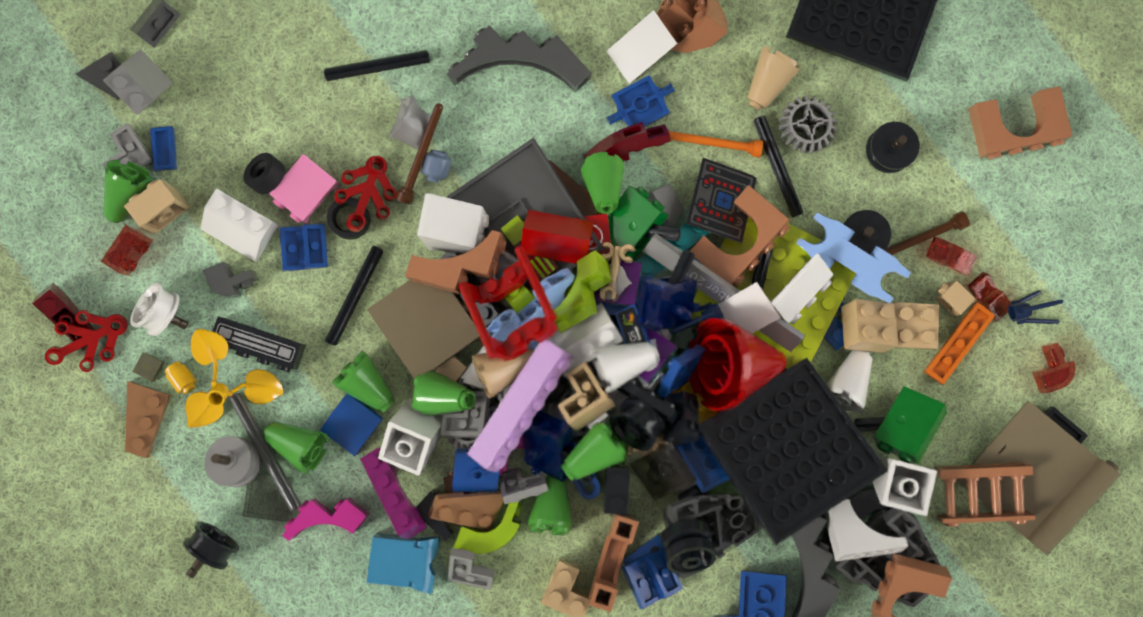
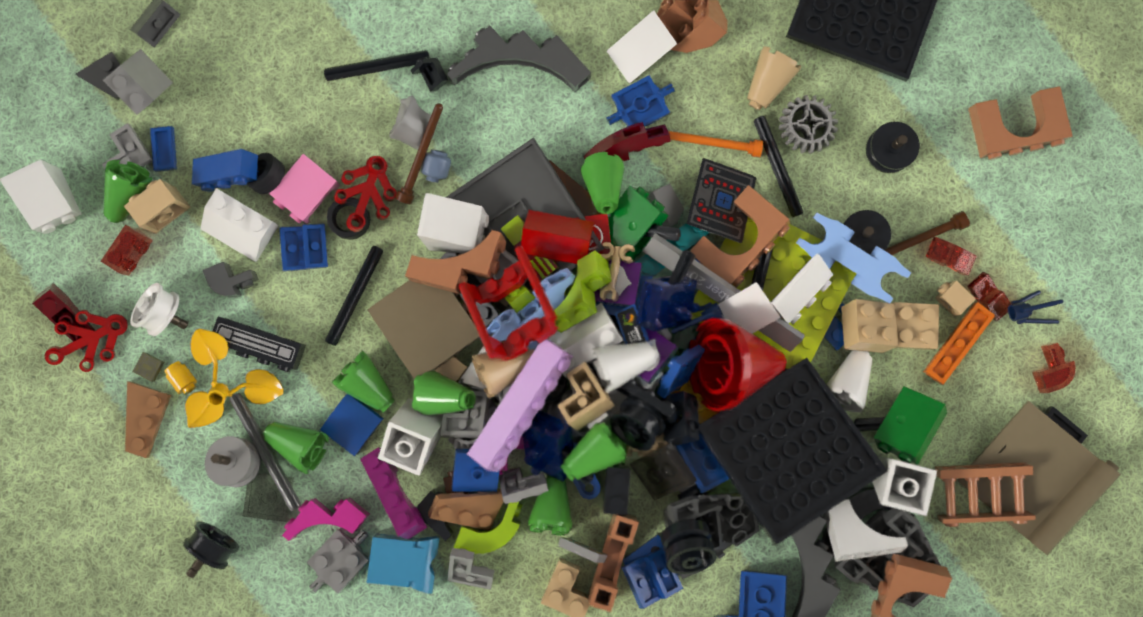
none -> white slope [0,159,81,234]
none -> blue brick [192,149,258,192]
none -> light grey plate [307,529,370,594]
none -> black bracket [410,57,448,92]
none -> light grey tile [558,537,608,563]

